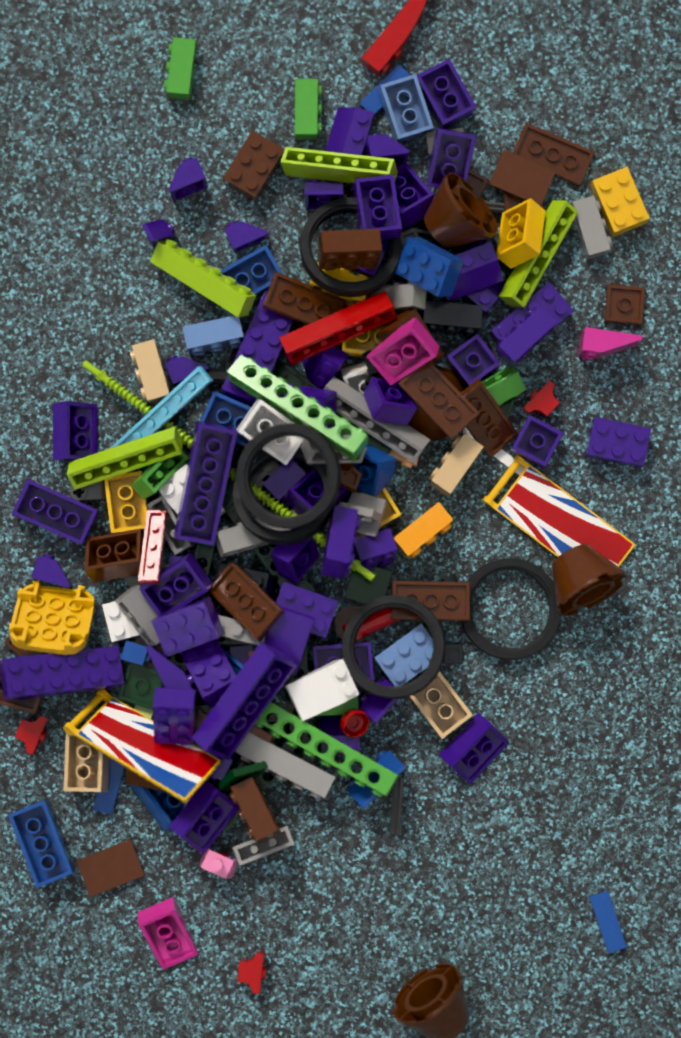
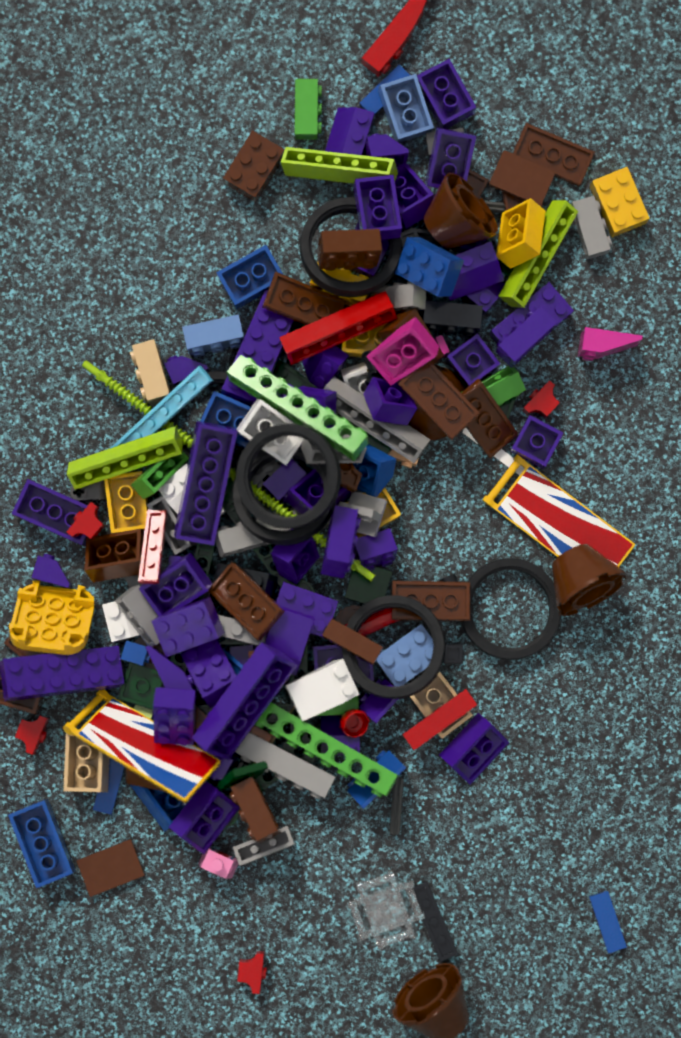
dark purple slope [53,401,98,462] -> none
dark pink slope [138,897,198,970] -> none
dark purple slope [142,219,175,250] -> none
lime brick [150,239,257,317] -> none
bright green brick [164,37,197,100] -> none
dark purple slope [169,157,208,202] -> none
dark purple slope [224,221,269,253] -> none
dark purple slope [304,180,343,209] -> none
light orange brick [394,502,453,559] -> none
tan brick [429,434,484,498] -> none
dark purple brick [585,417,651,469] -> none
reddish brown tile [604,284,645,326] -> none
none -> red brick [67,502,105,540]
none -> reddish brown tile [322,619,383,665]
none -> clear brick [346,870,425,950]
none -> red tile [402,689,477,750]
none -> black plate [409,881,458,962]
none -> dark pink tile [435,335,450,358]

